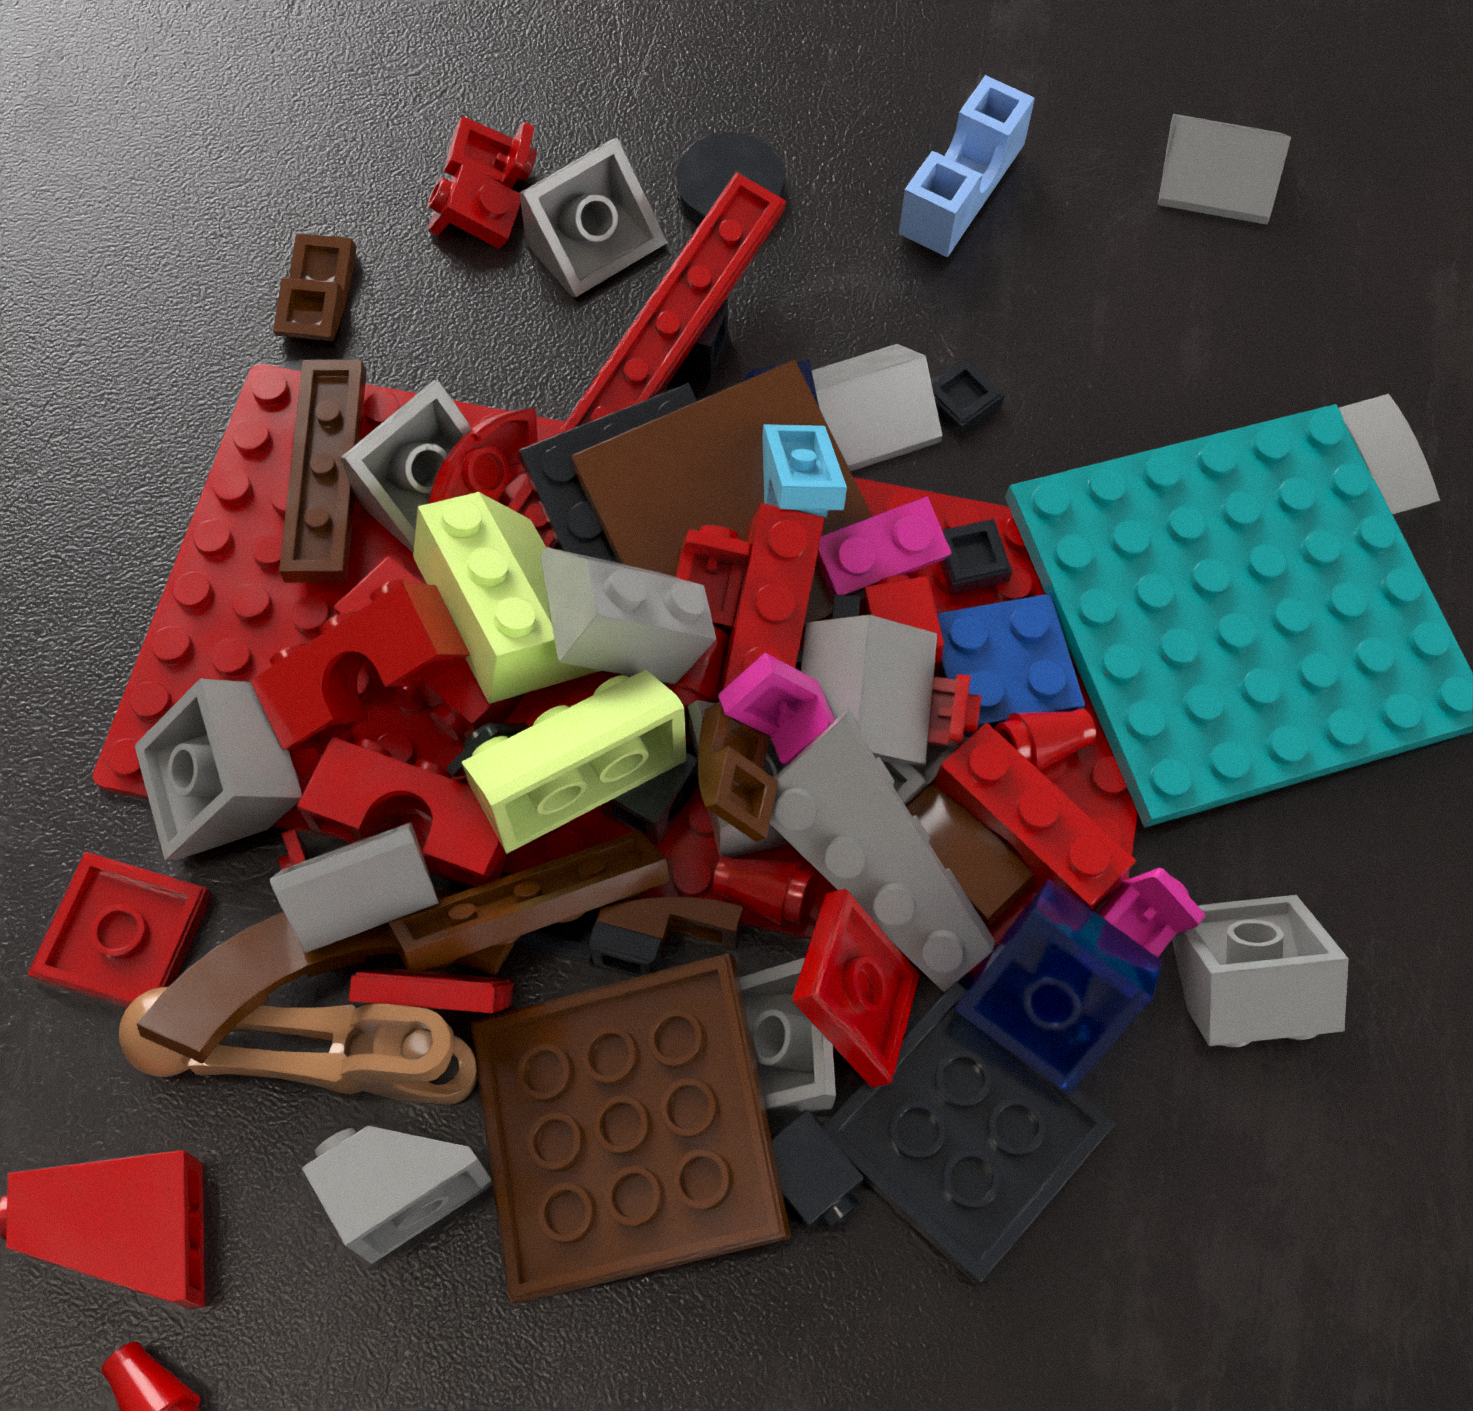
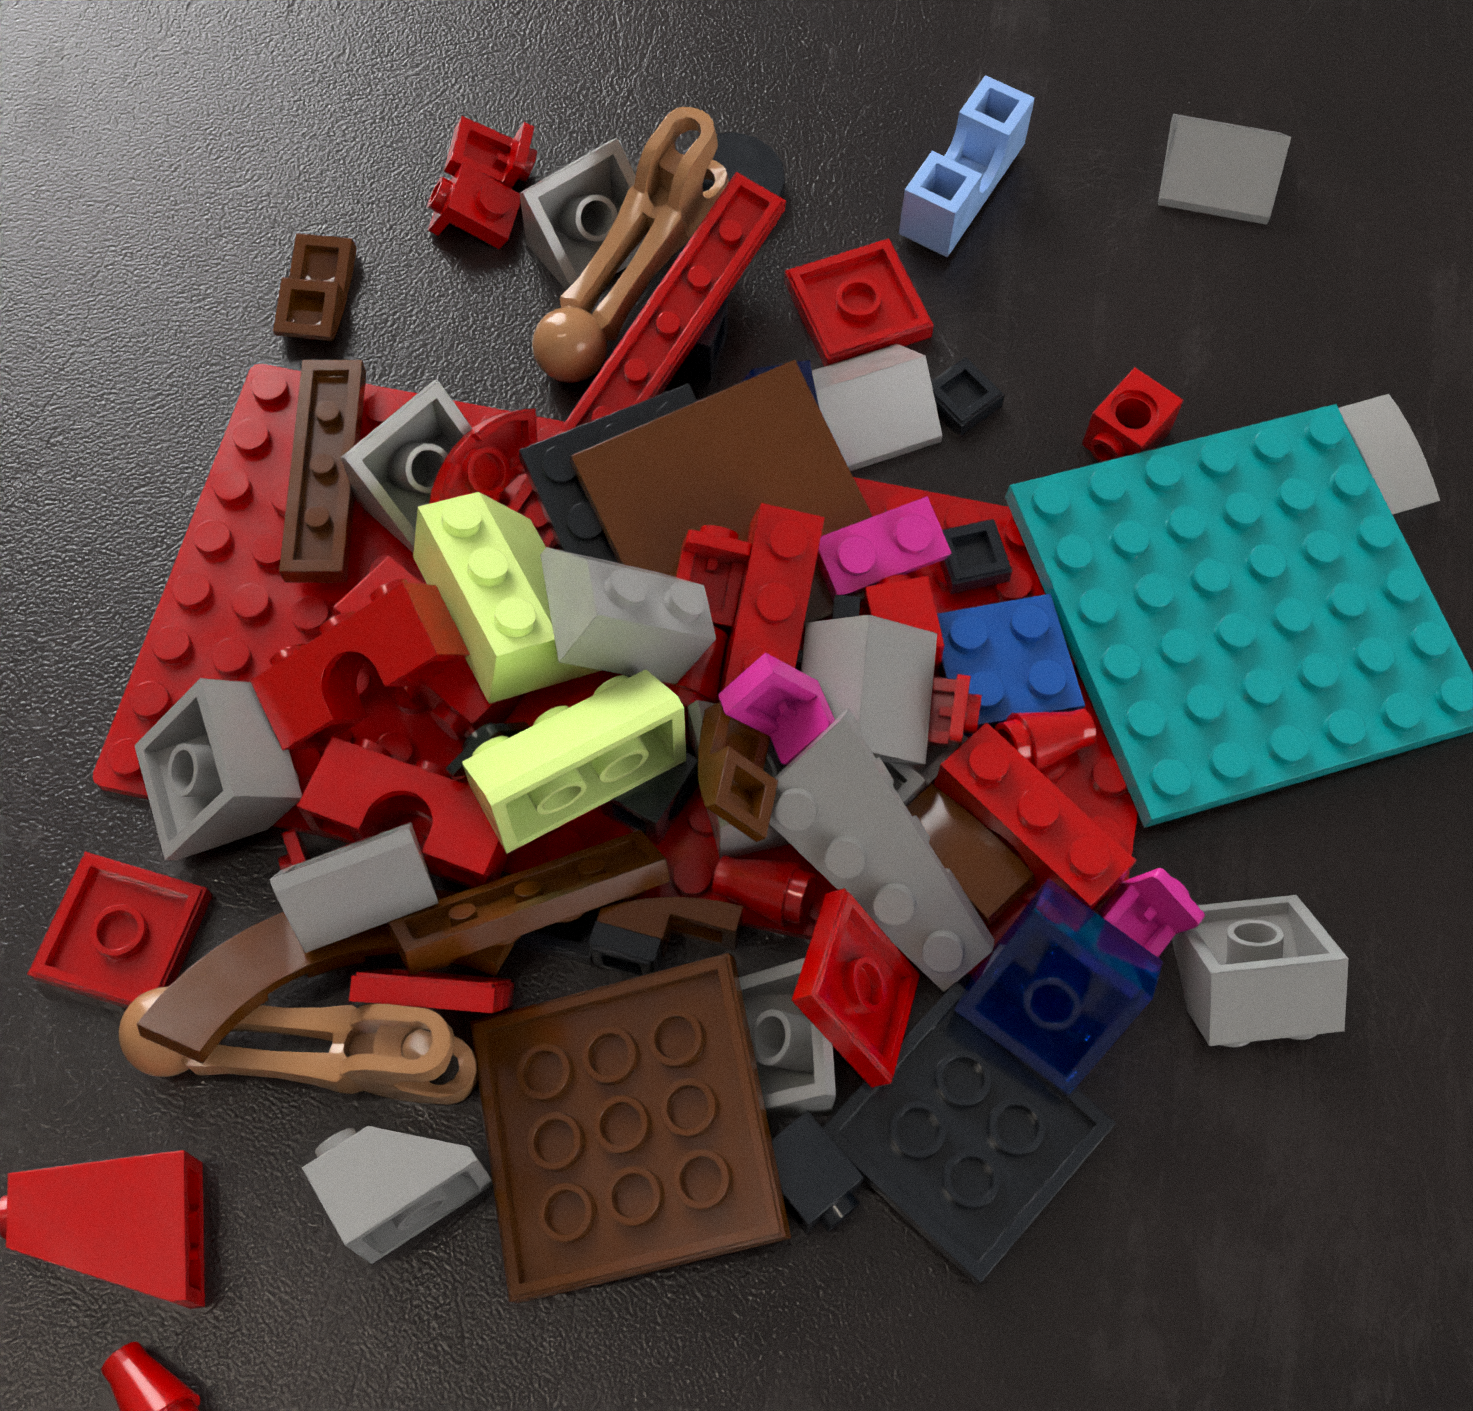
medium azure slope [762,424,847,521] -> none
none -> medium nougat piece [532,107,729,383]
none -> red tile [784,238,934,367]
none -> red brick [1082,367,1183,462]

